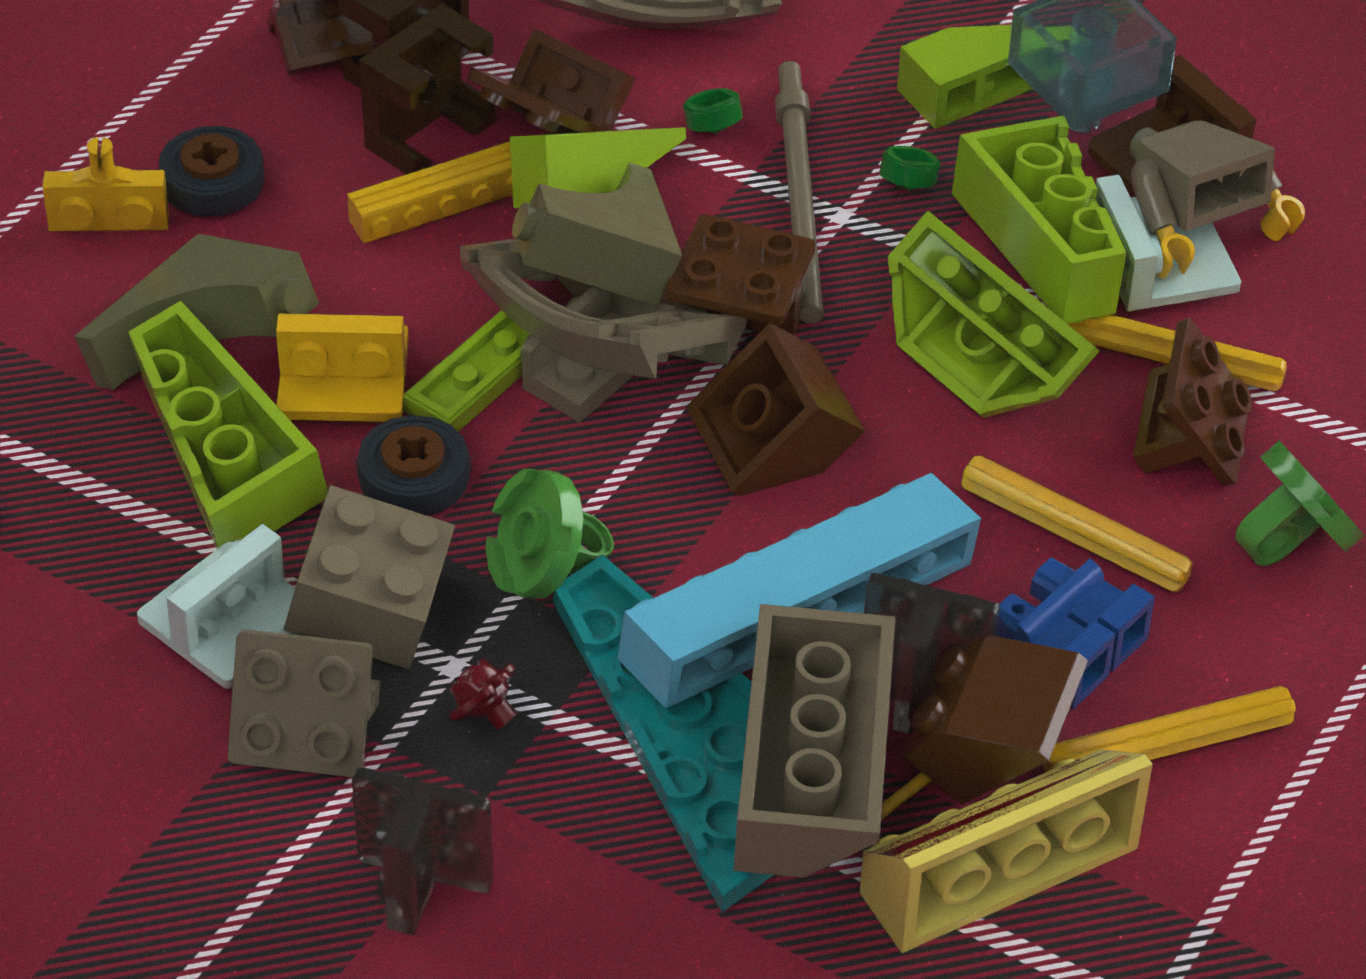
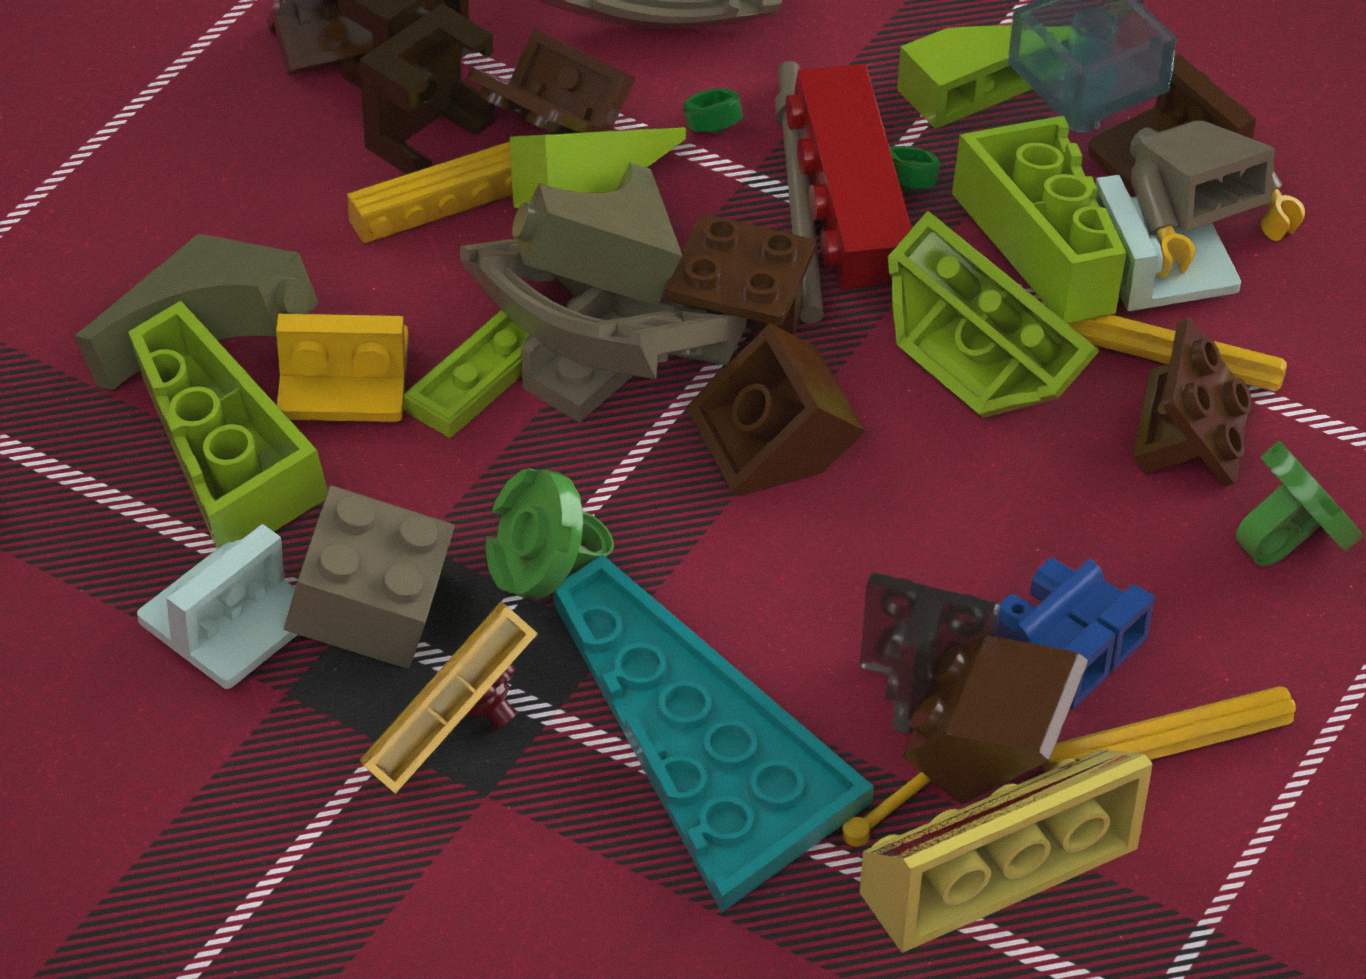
yellow plate [42,137,169,231] -> none
black wheel [159,126,264,217] -> none
dark tan bracket [228,629,380,777] -> none
clear smoke bracket [352,767,494,935] -> none
black wheel [356,415,471,516] -> none
medium azure brick [617,473,981,709] -> none
dark tan slope [734,604,896,878] -> none
yellow axle [961,456,1193,593] -> none
none -> yellow piece [360,602,538,794]
none -> red brick [785,63,912,290]

